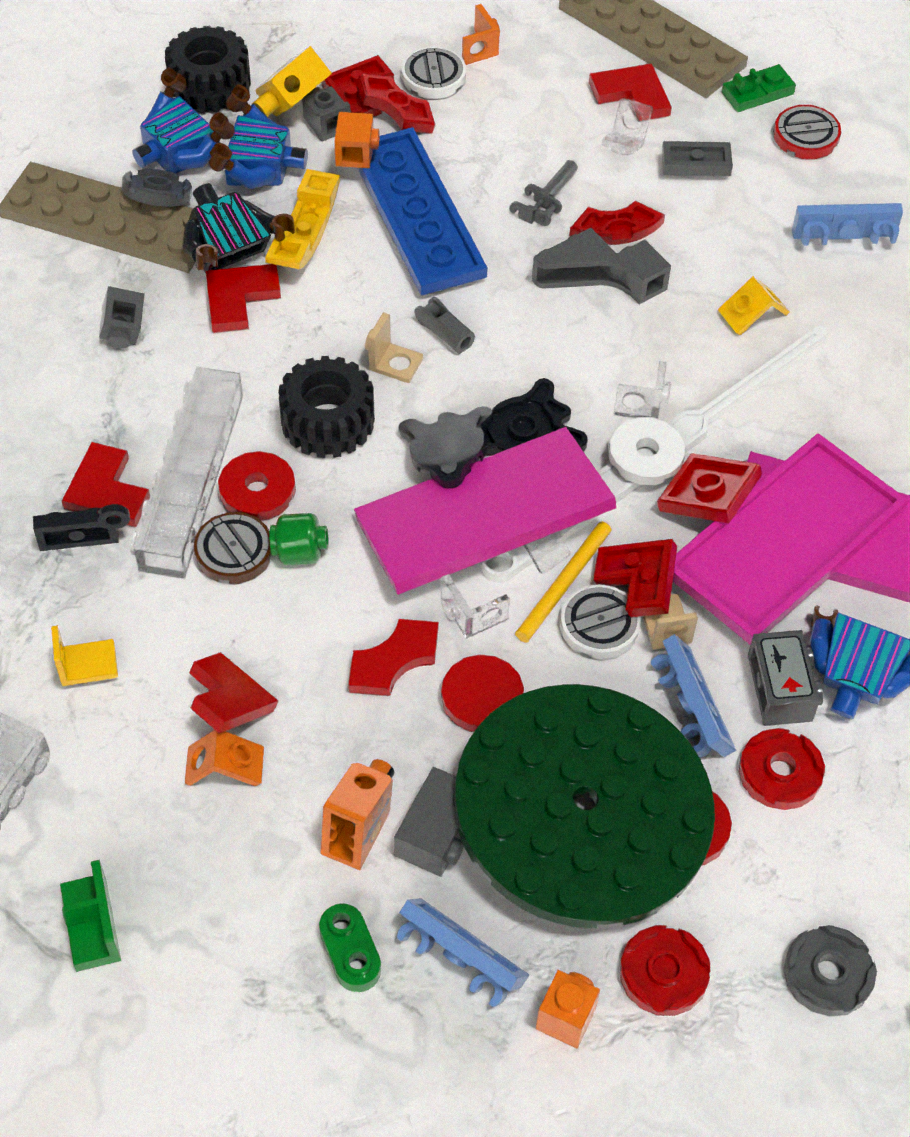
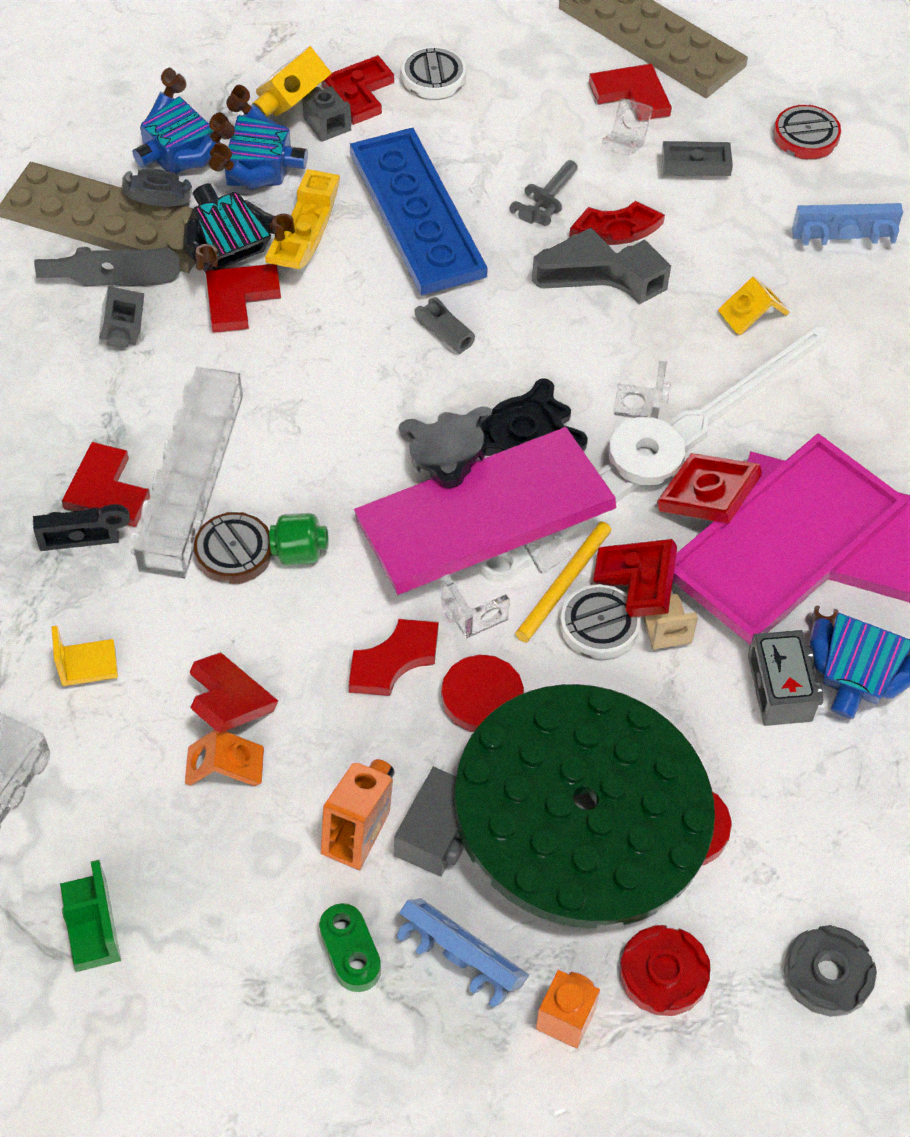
black tyre [165,26,251,113] -> none
red tile [218,451,296,520] -> none
black tyre [278,356,375,458] -> none
orange brick [334,112,380,168] -> none
red tile [357,74,435,134] -> none
tan bracket [365,312,423,383] -> none
orange bracket [462,4,500,65] -> none
medium blue plate [651,634,737,758] -> none
green plate [721,64,796,113] -> none
red tile [738,728,825,810] -> none
none -> dark grey piece [34,247,180,285]

